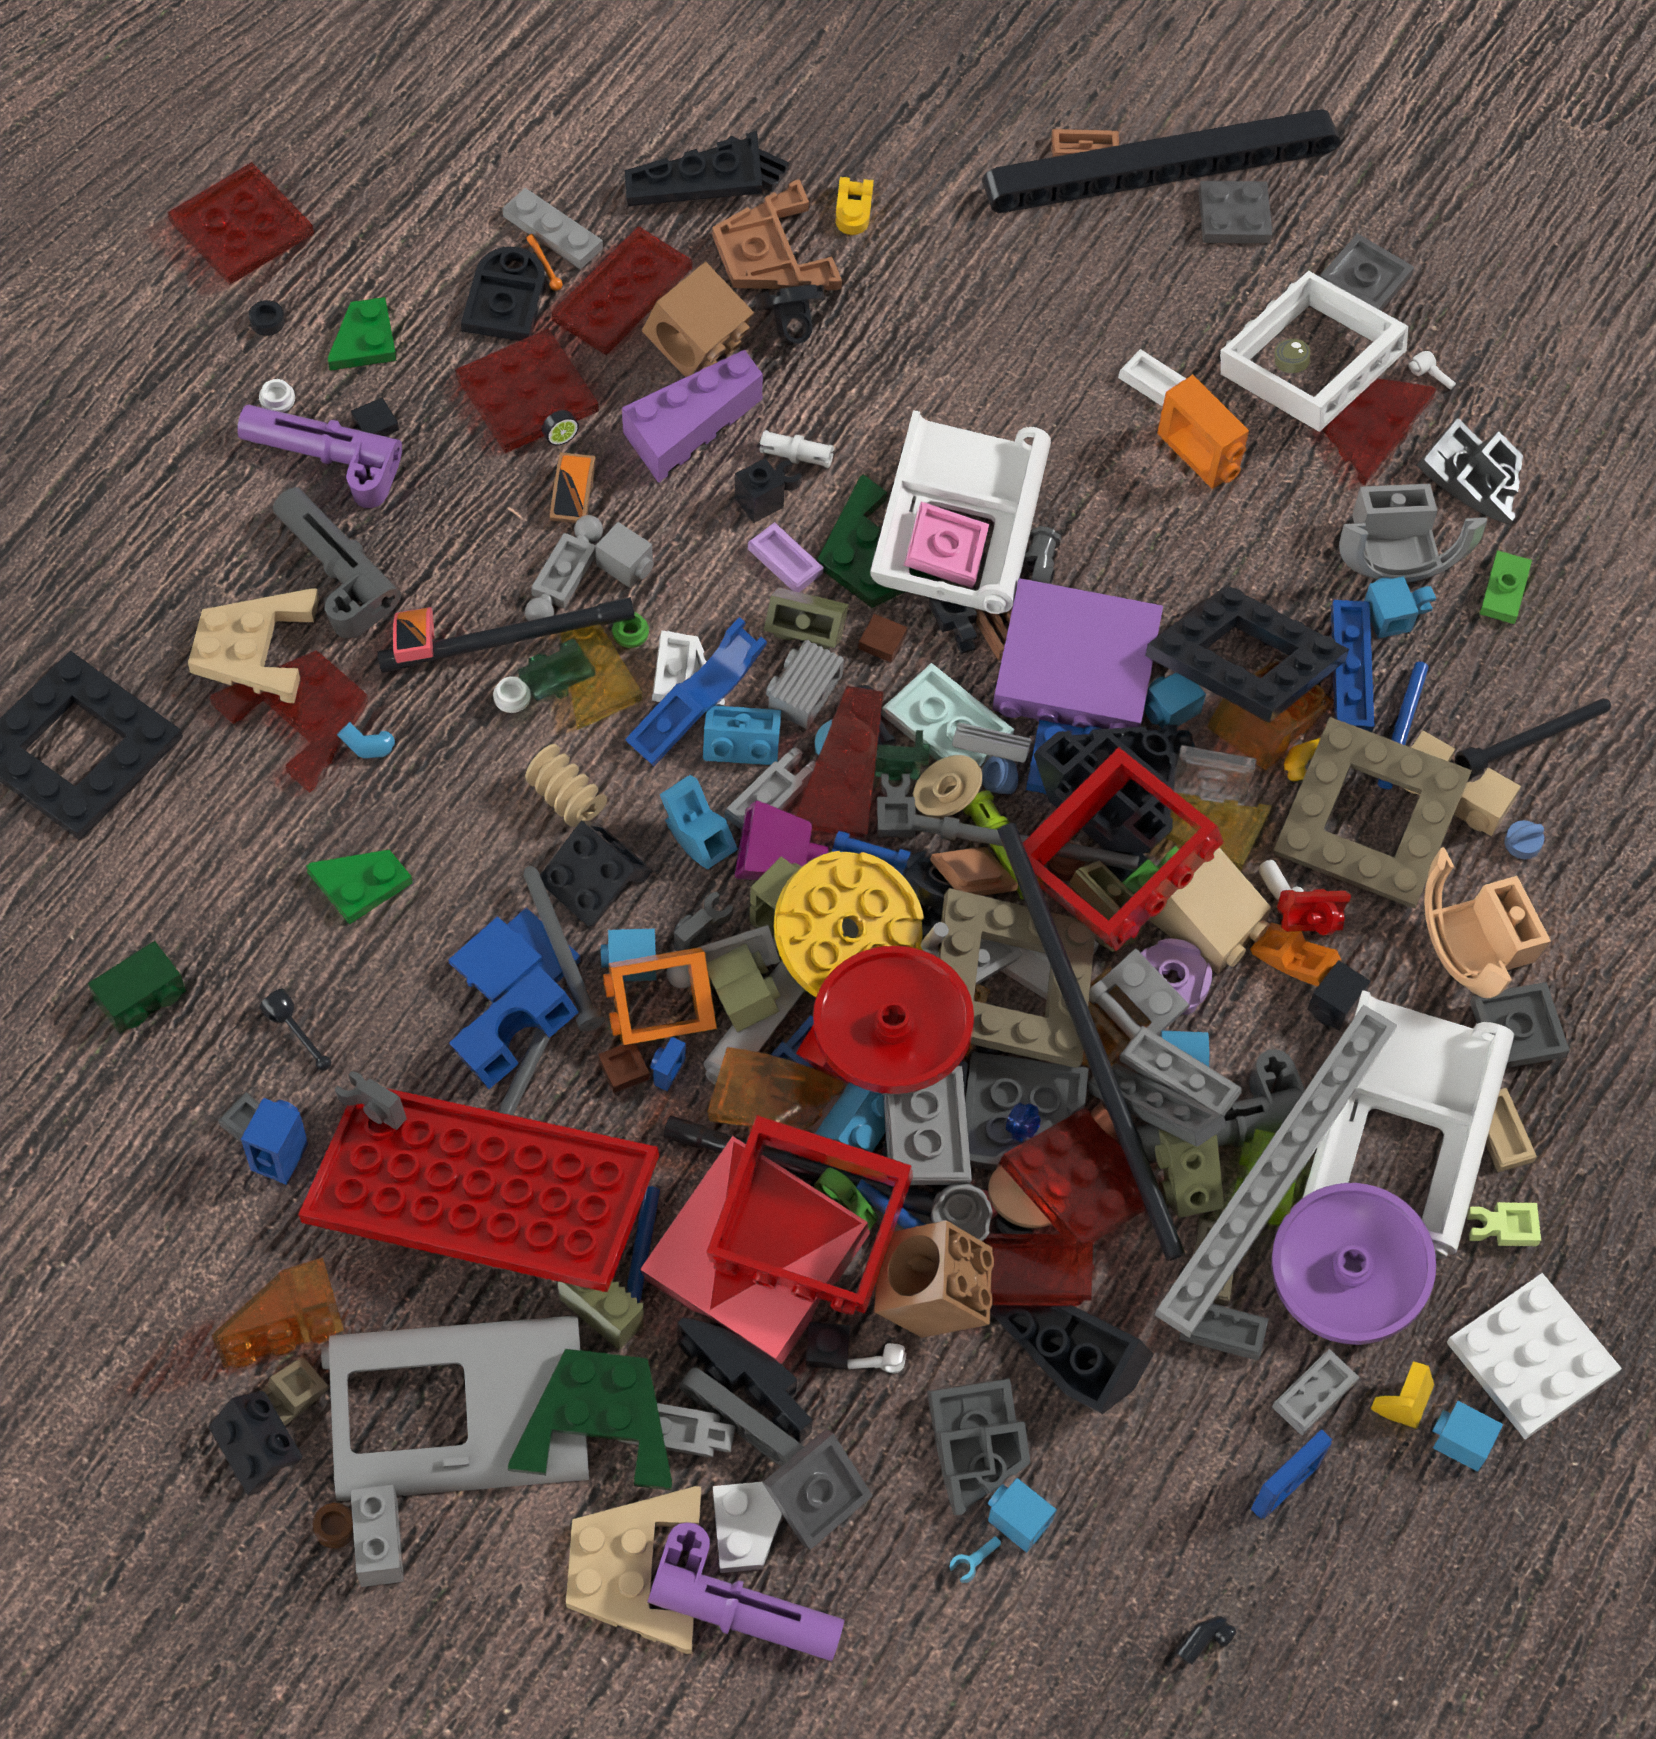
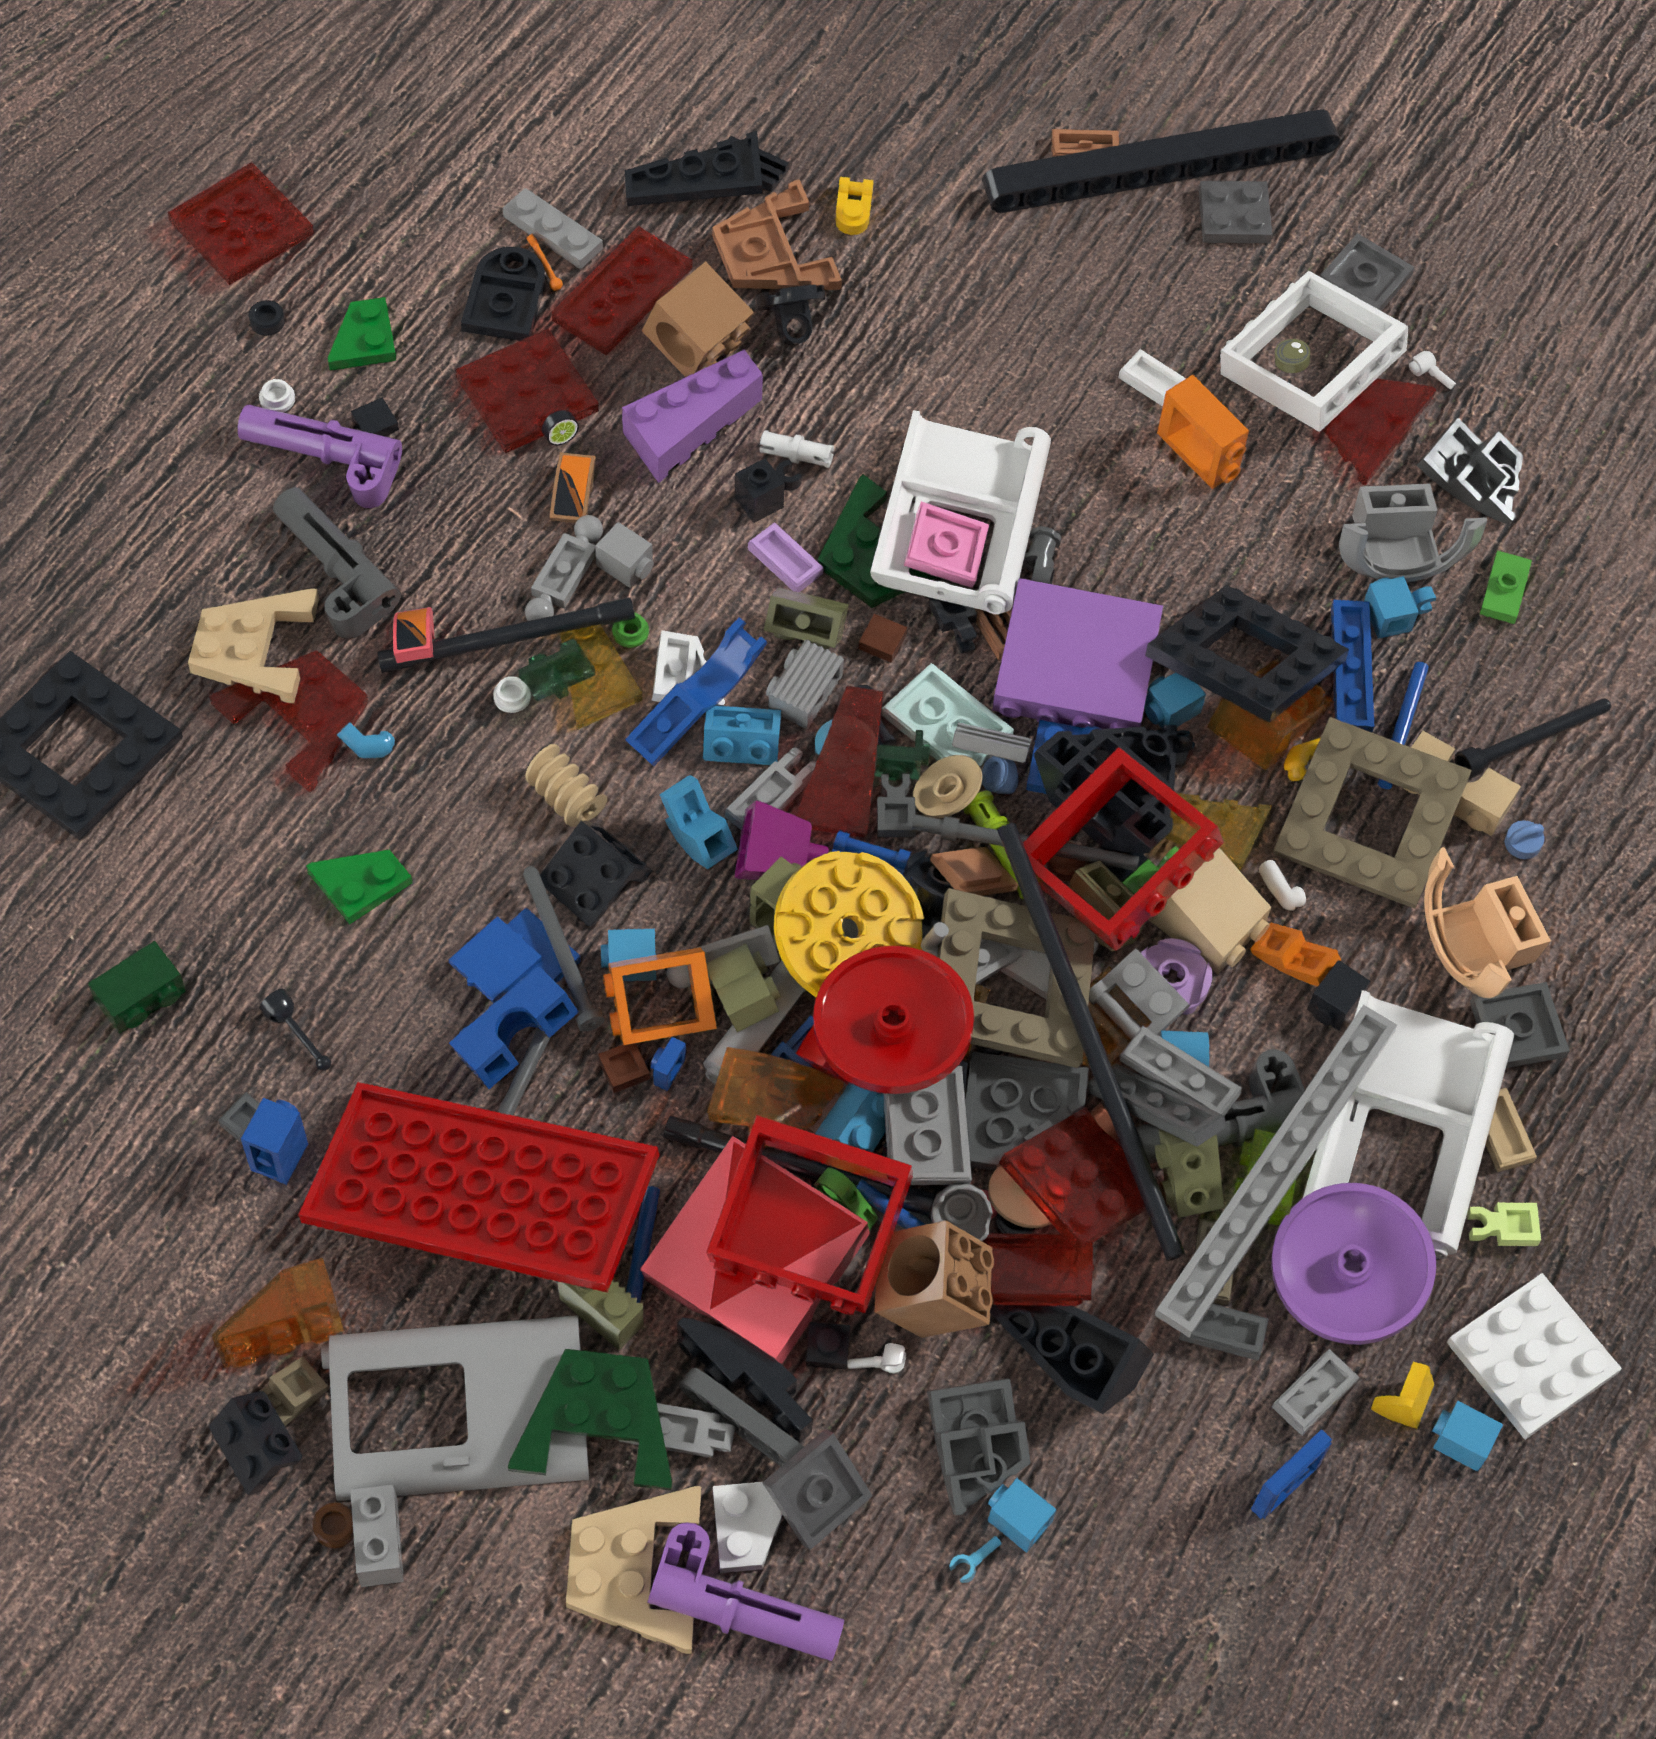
dark grey plate [335,1071,407,1130] -> none
dark grey plate [674,892,733,951] -> none
clear blue plate [1006,1103,1041,1142] -> none
clear tile [1174,745,1256,807] -> none
black arm [1175,1616,1237,1665] -> none
red hips [1277,889,1351,935] -> none

